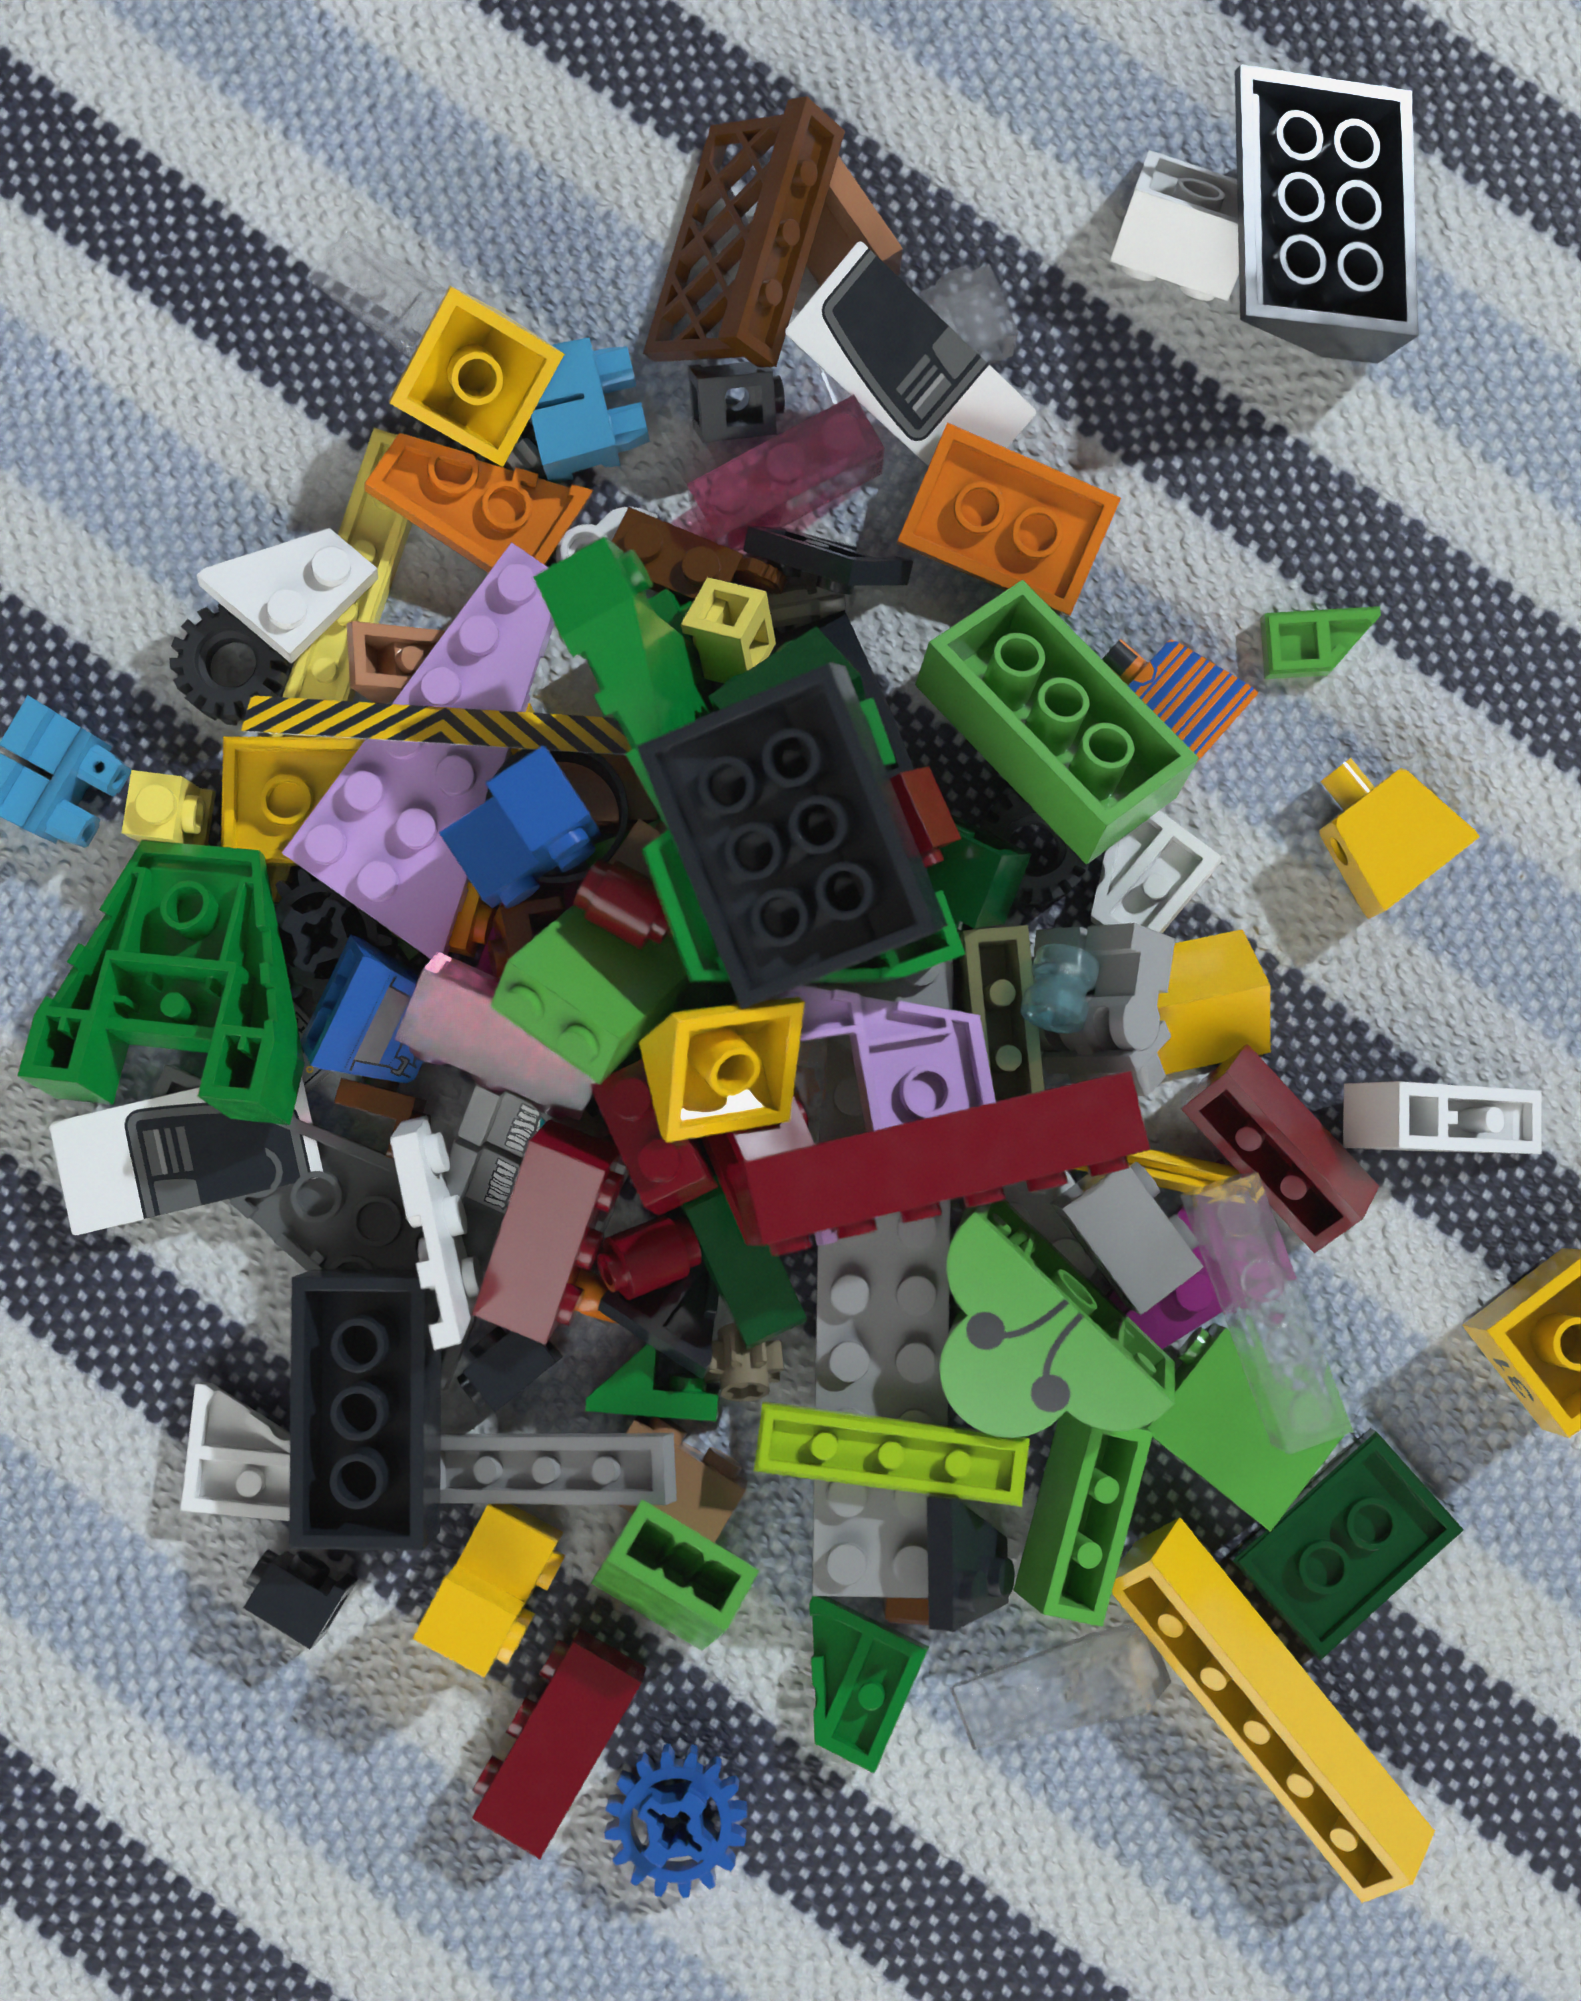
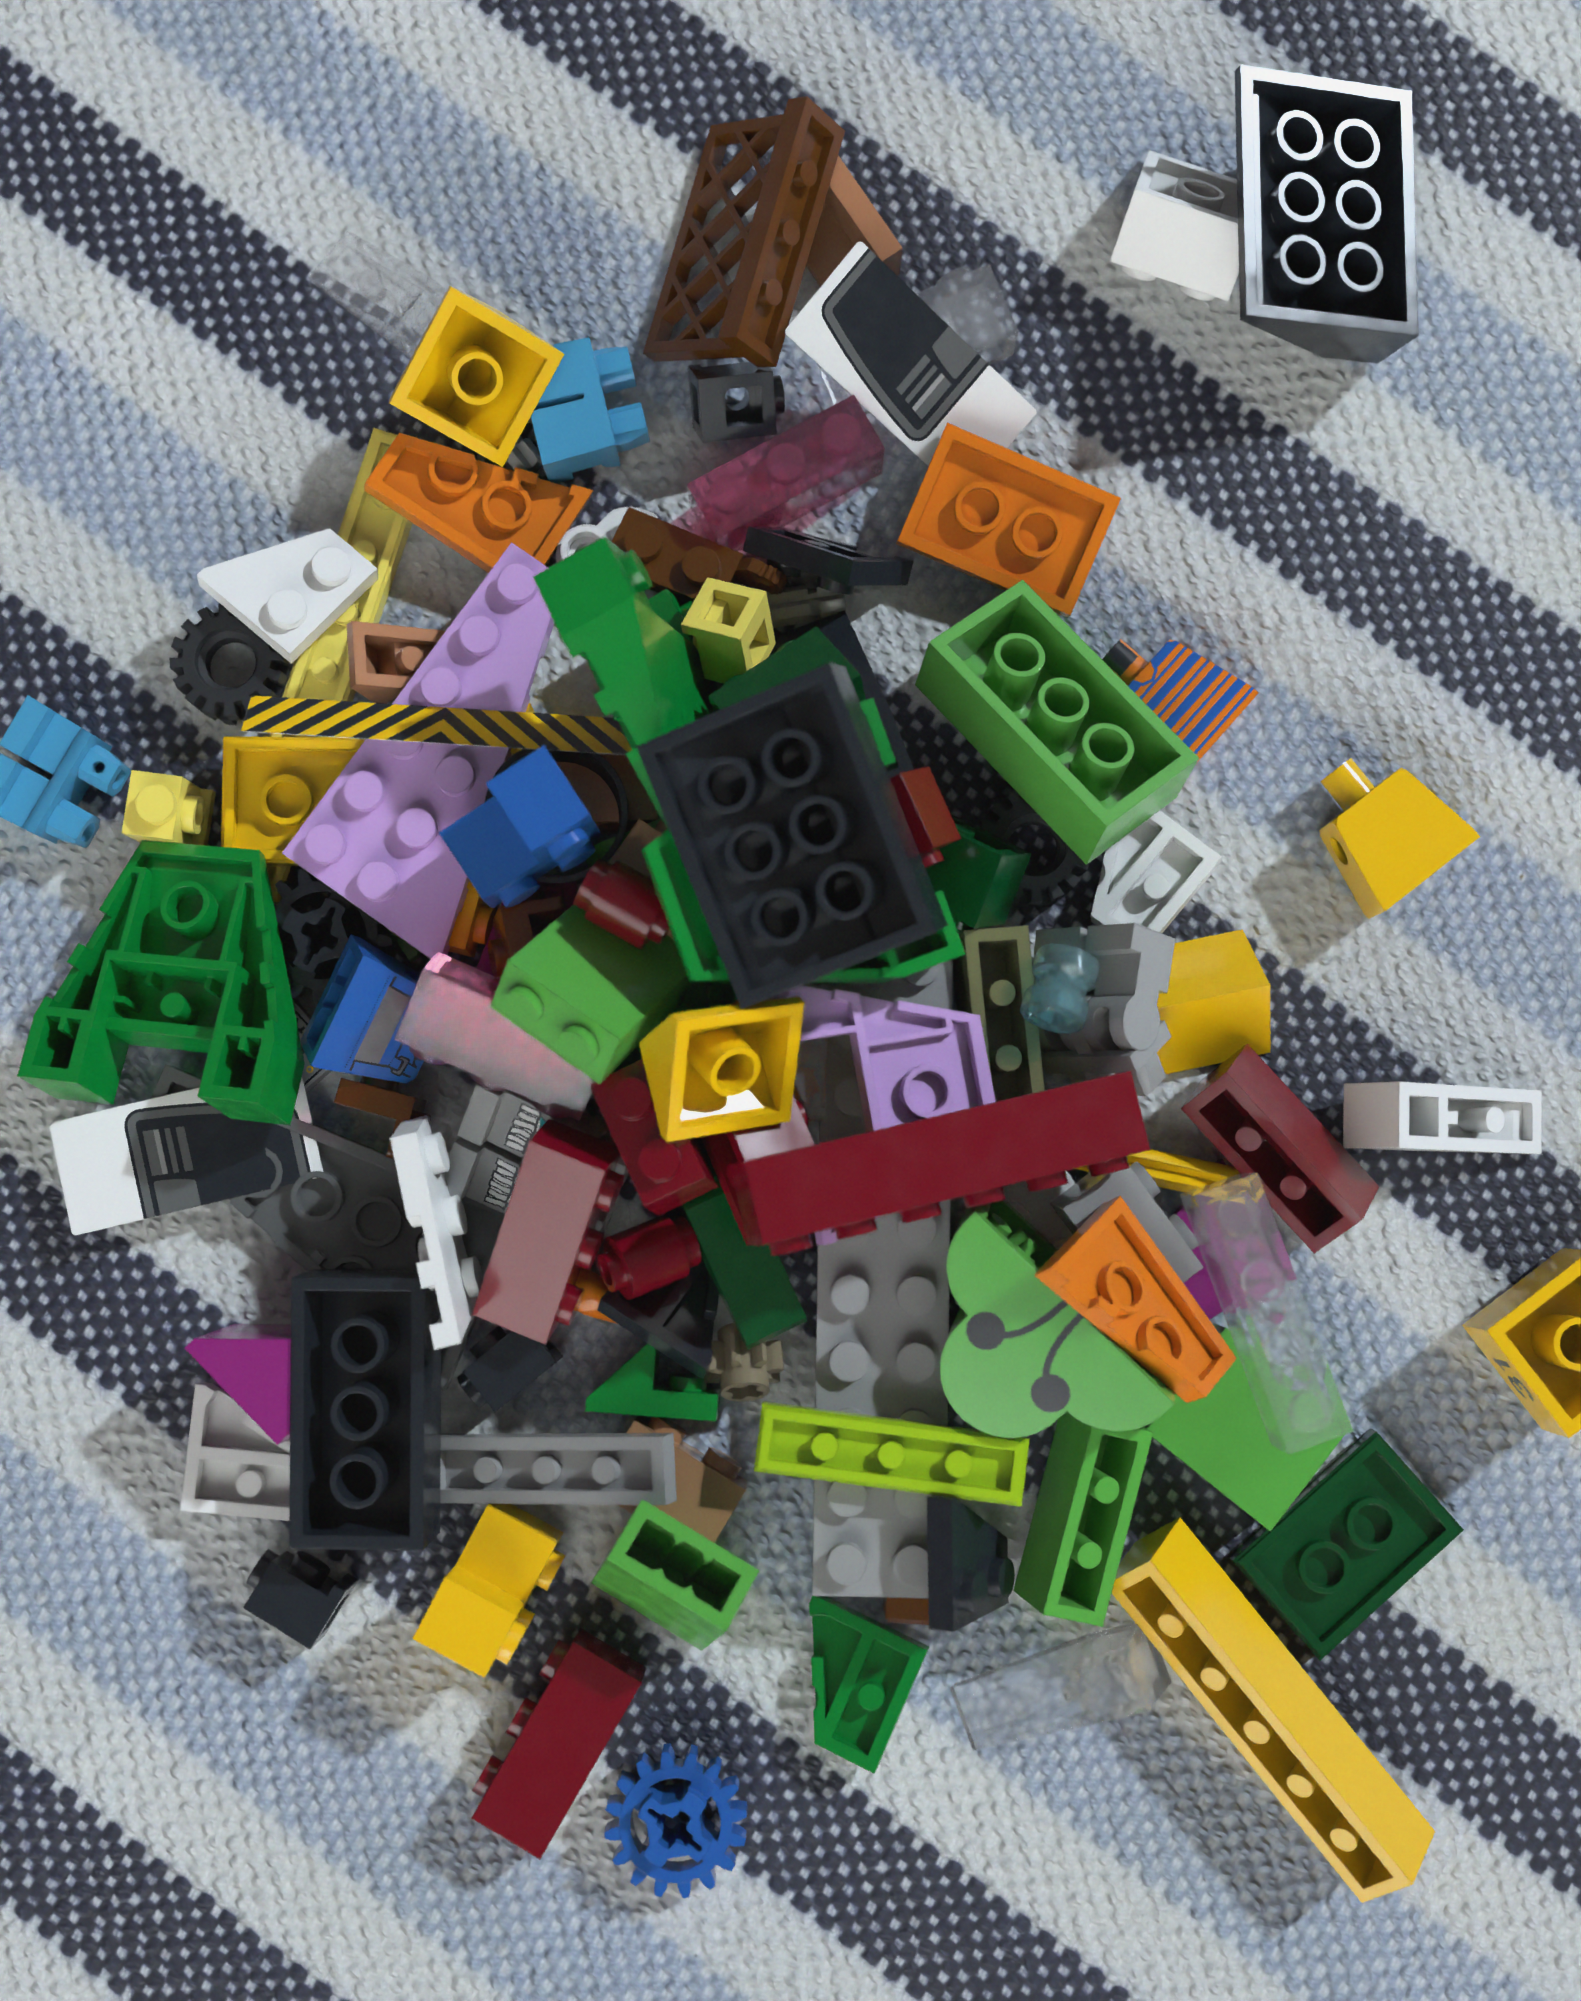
bright green tile [1260,606,1381,680] -> none
none -> magenta slope [185,1324,291,1445]
none -> orange wing [1034,1196,1237,1403]

